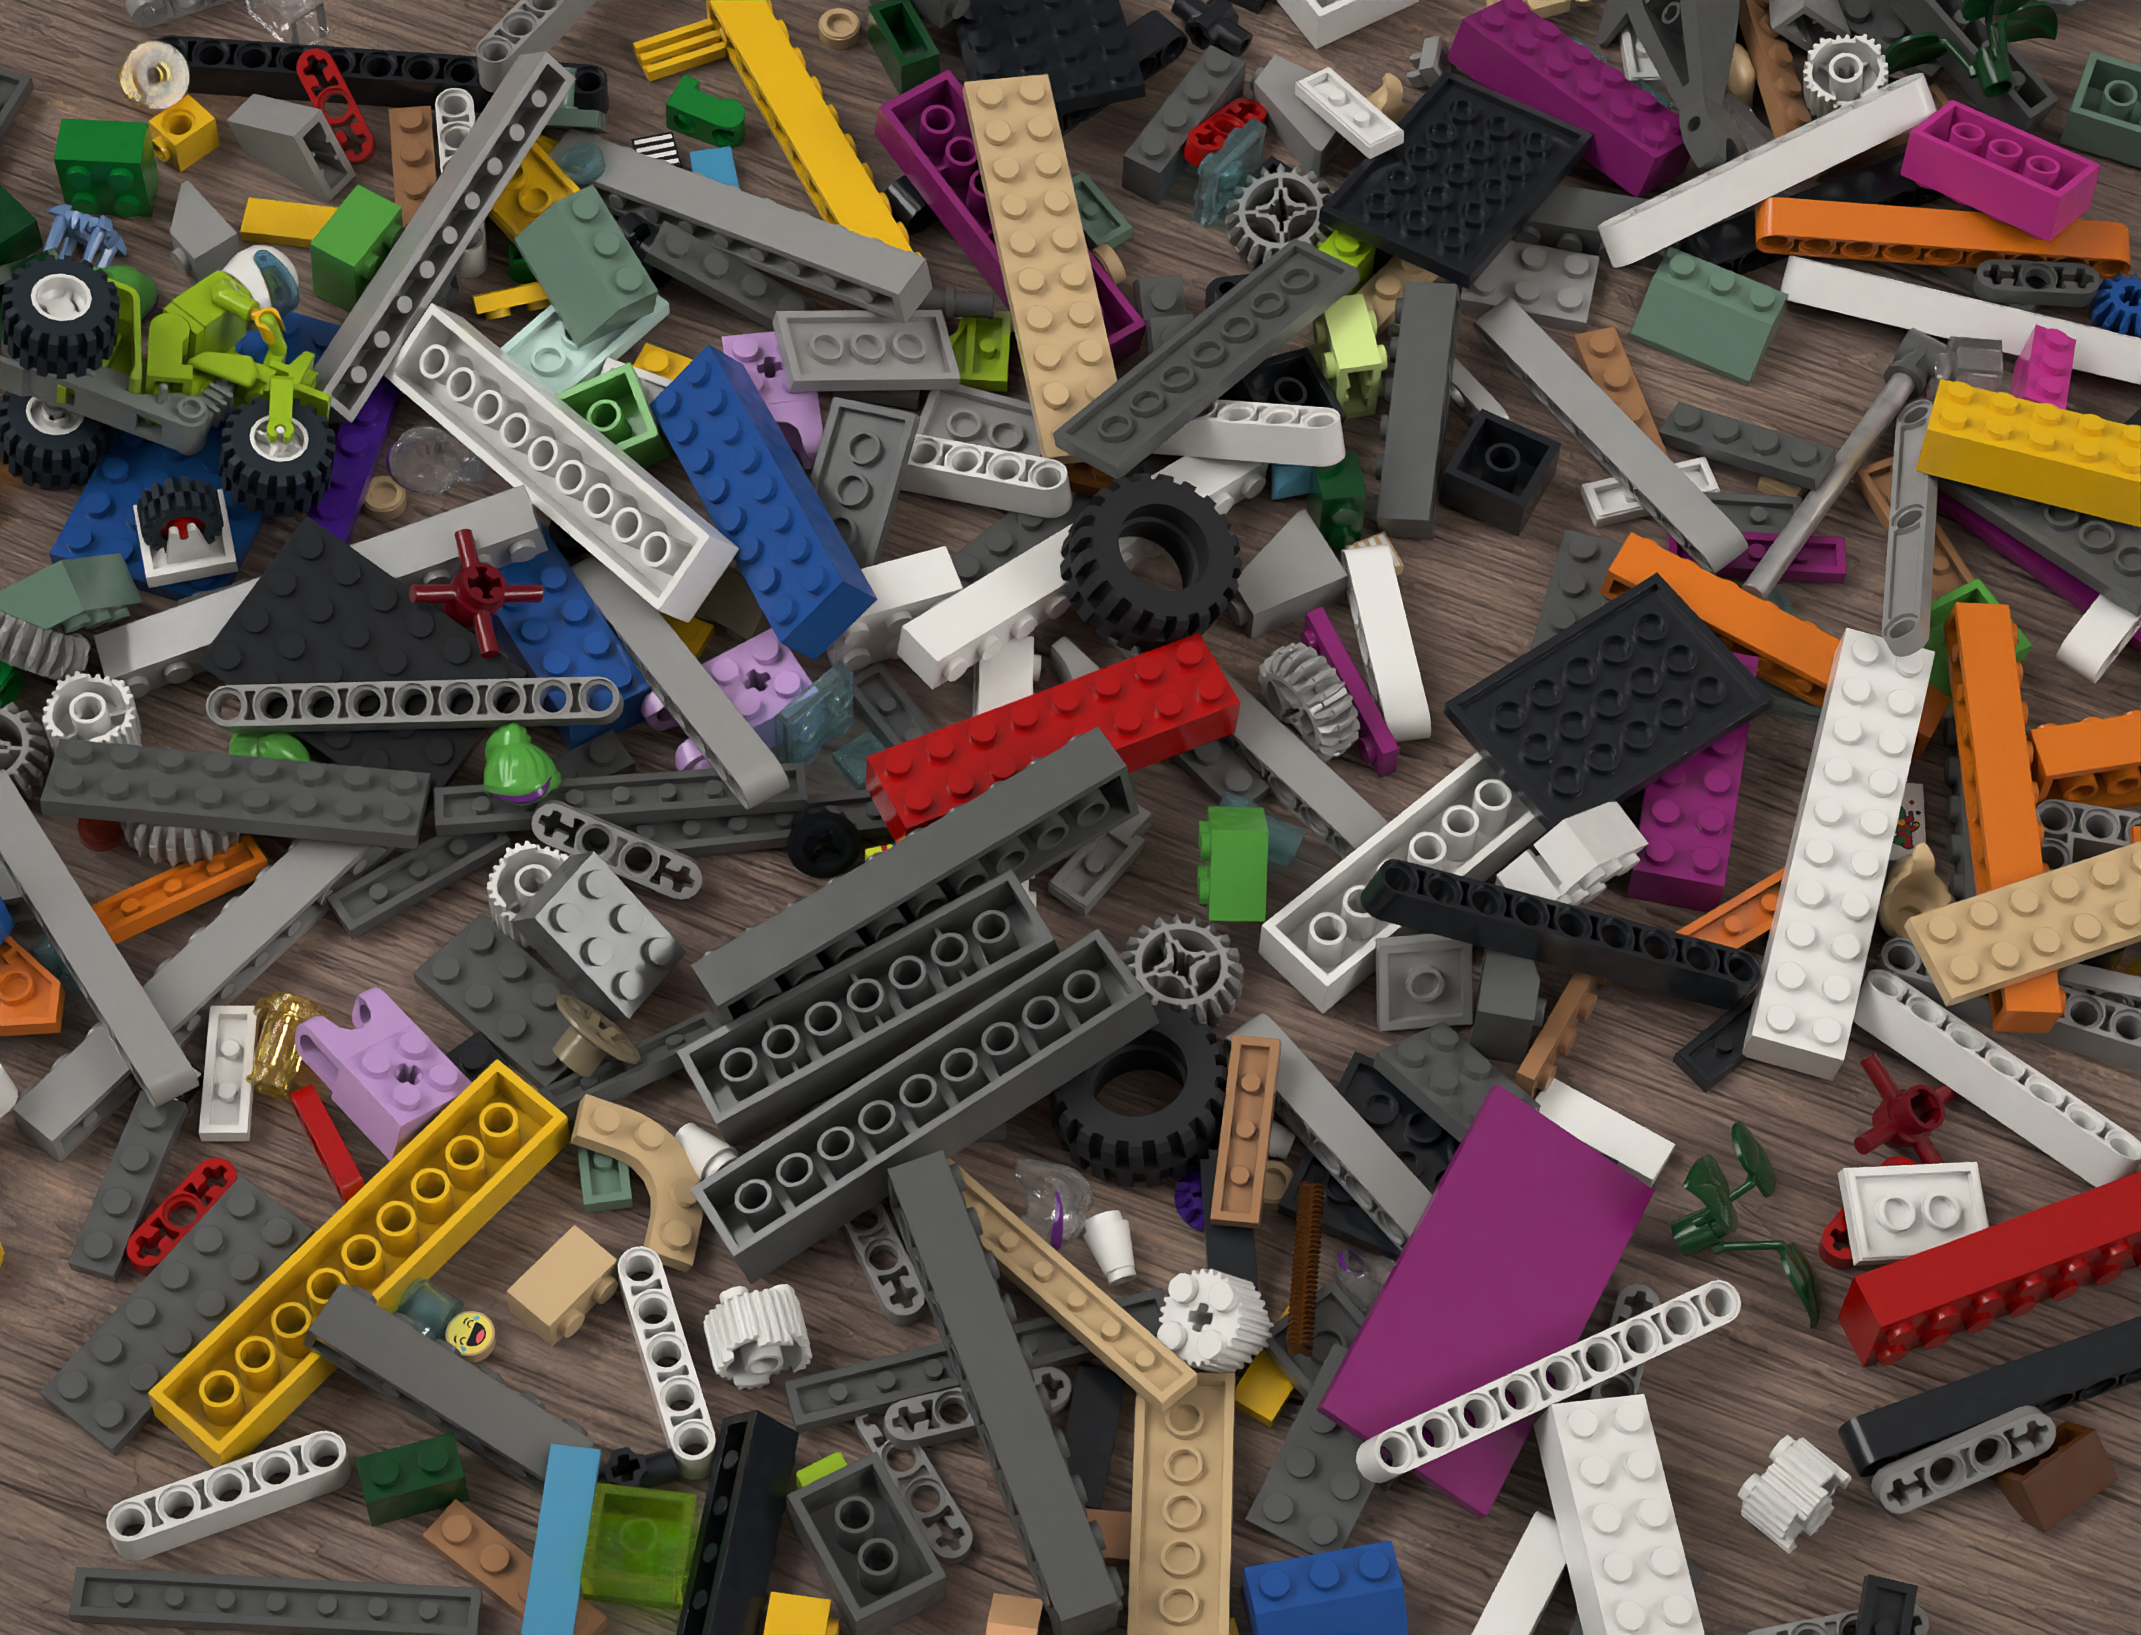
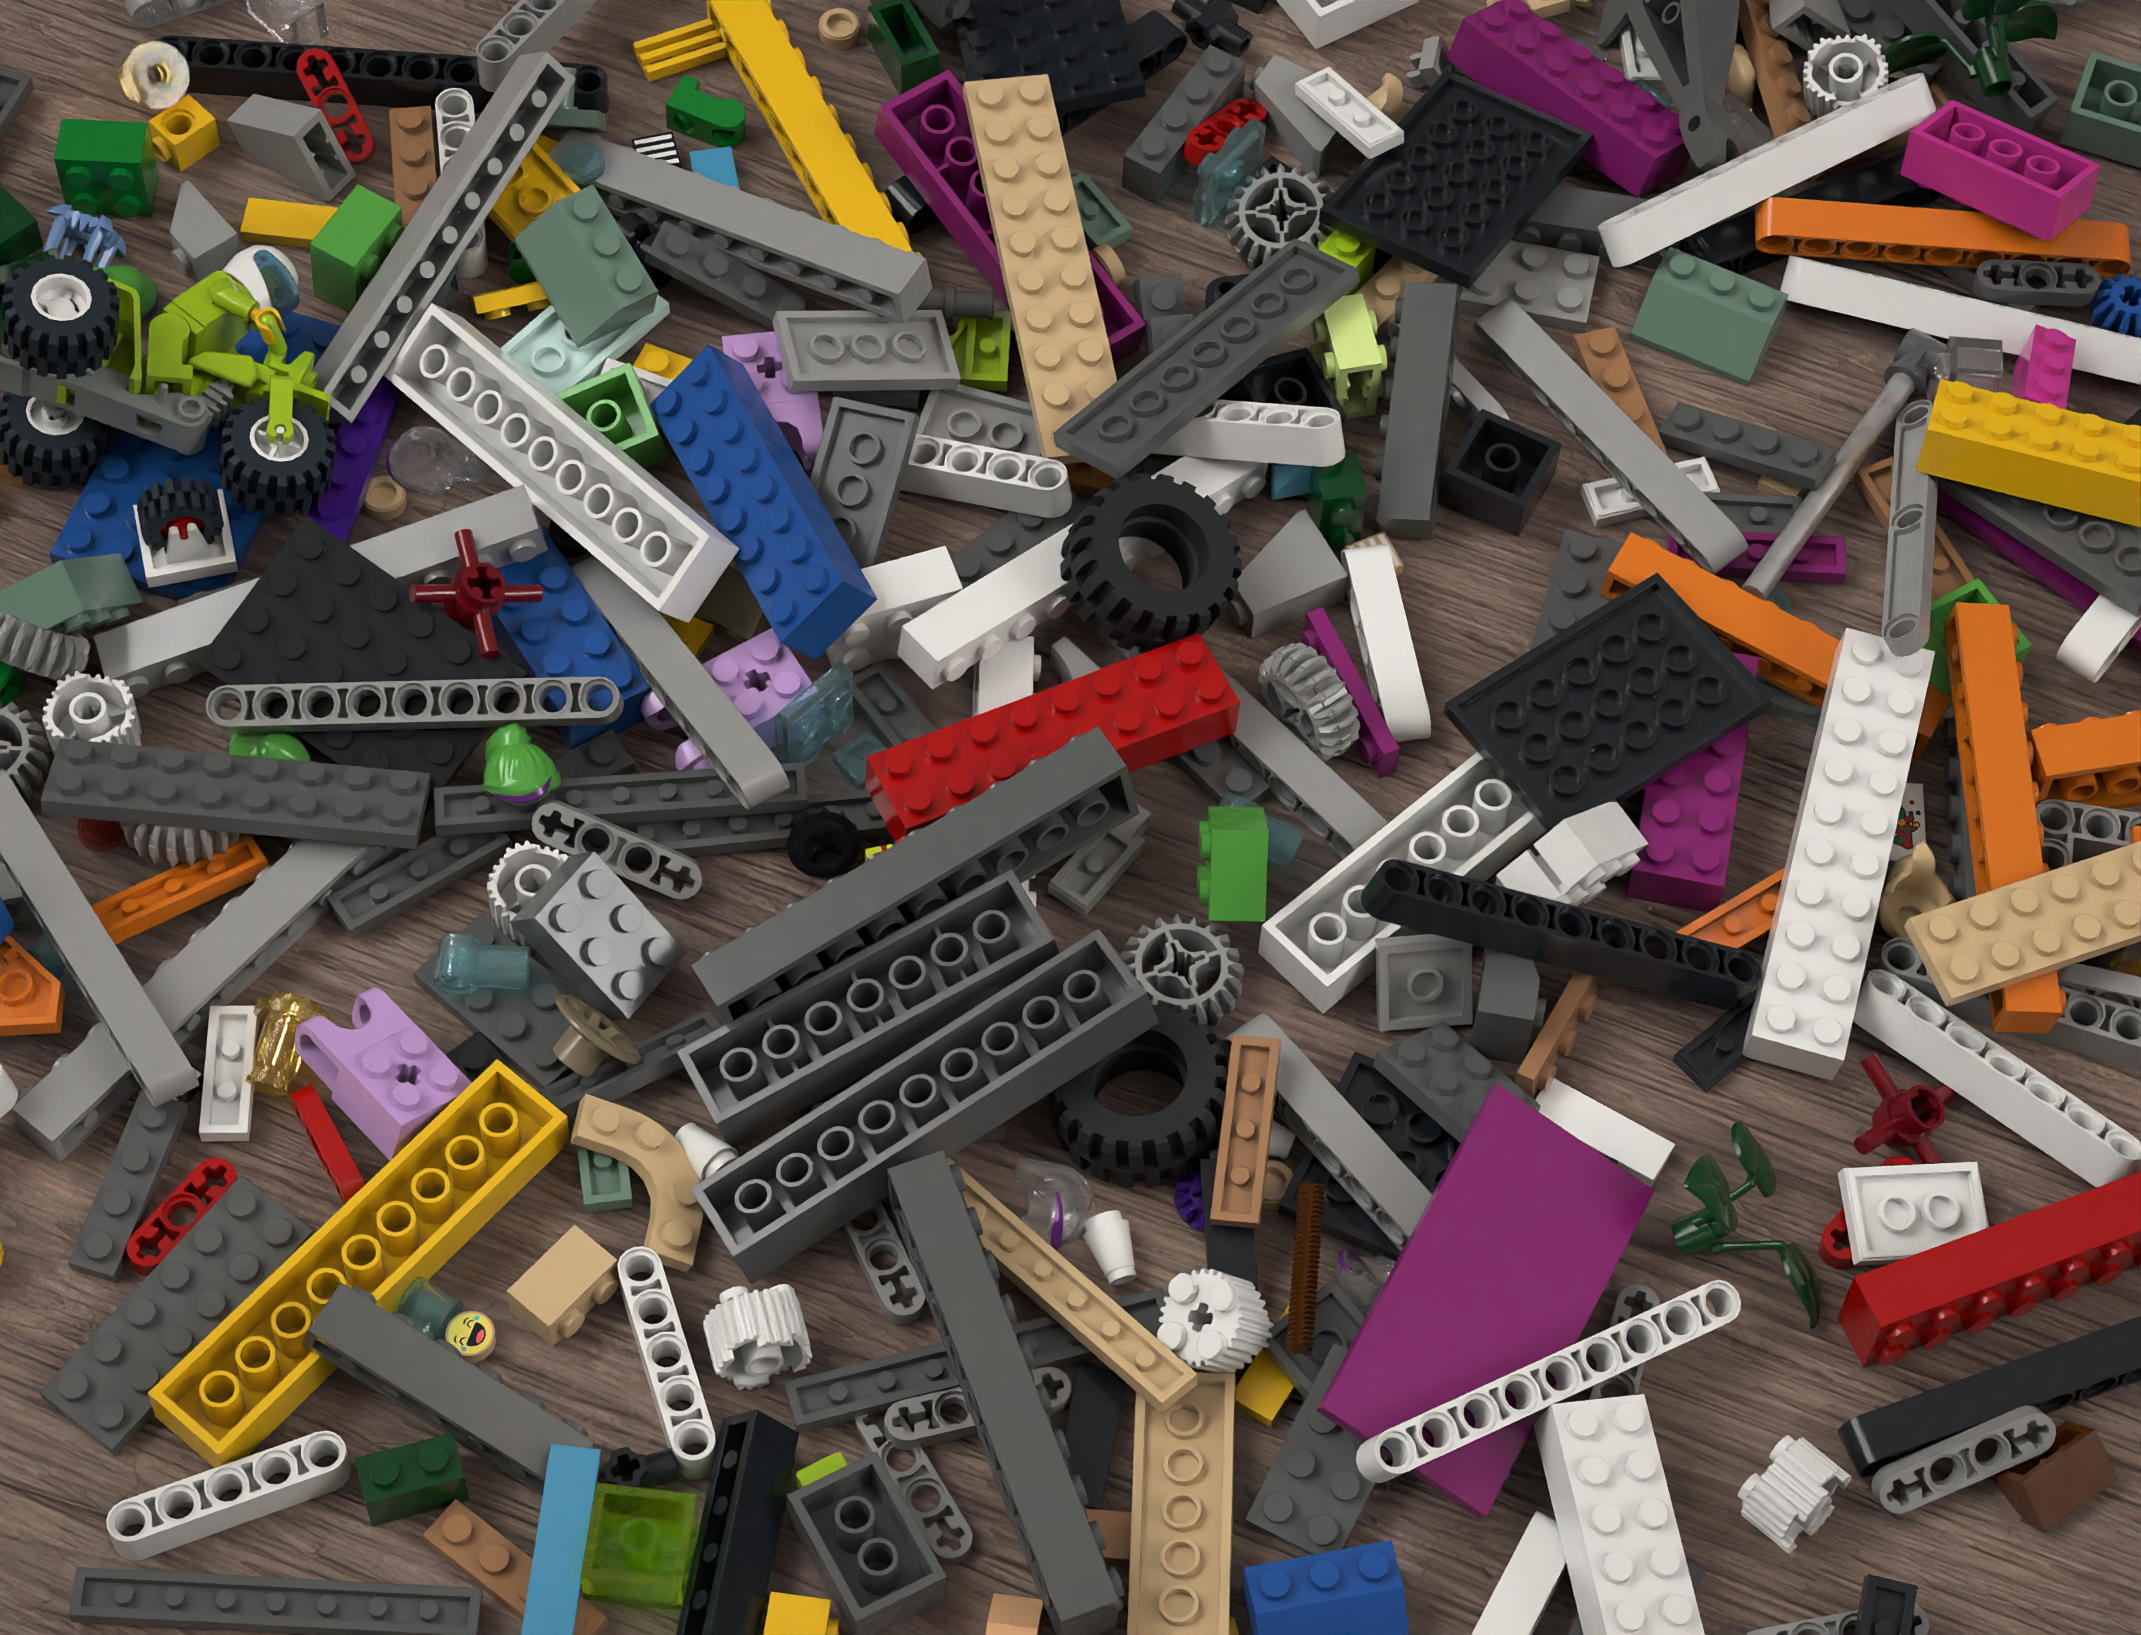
none -> clear light blue piece [434,933,531,995]

